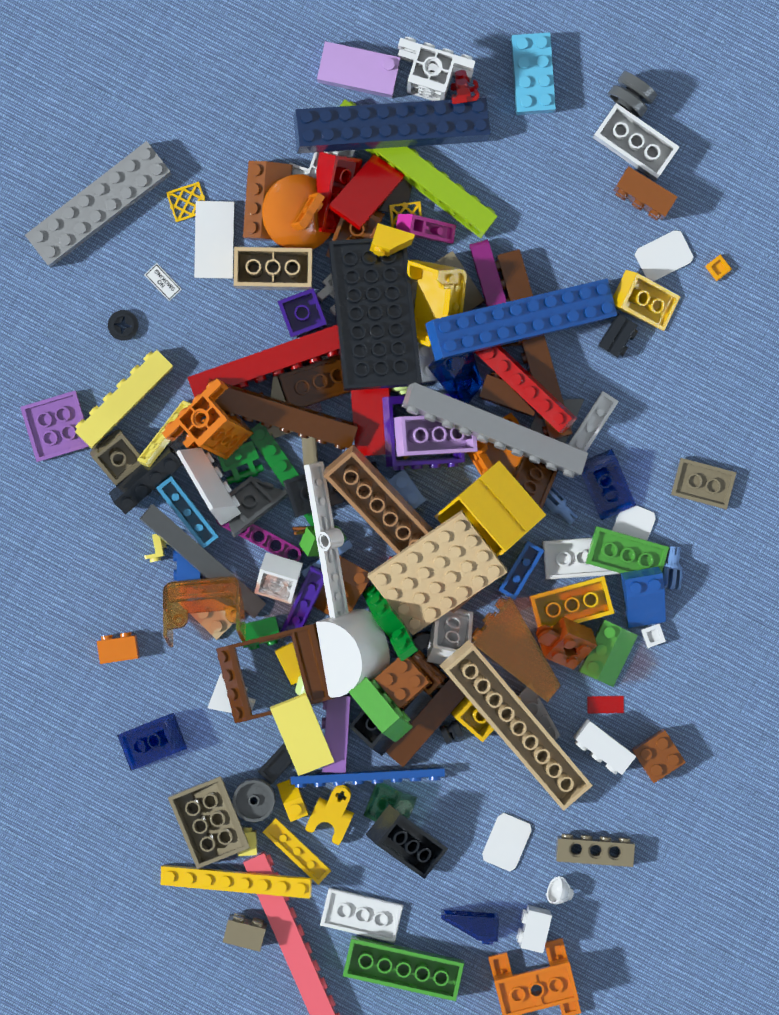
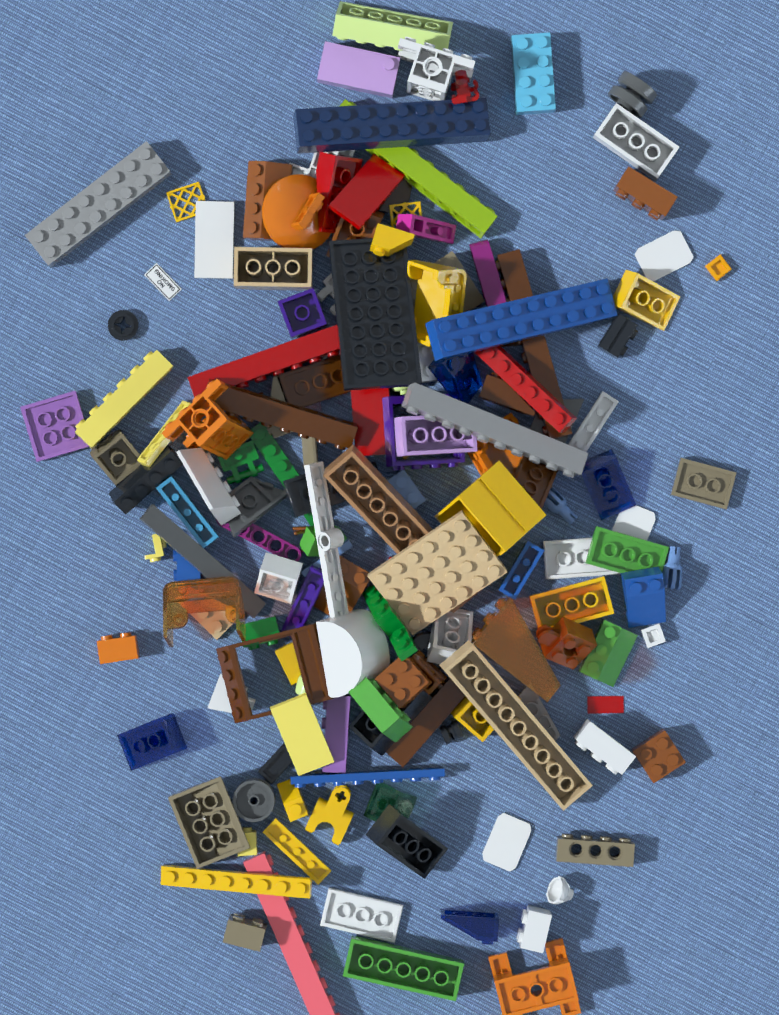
none -> yellowish green brick [332,1,453,51]

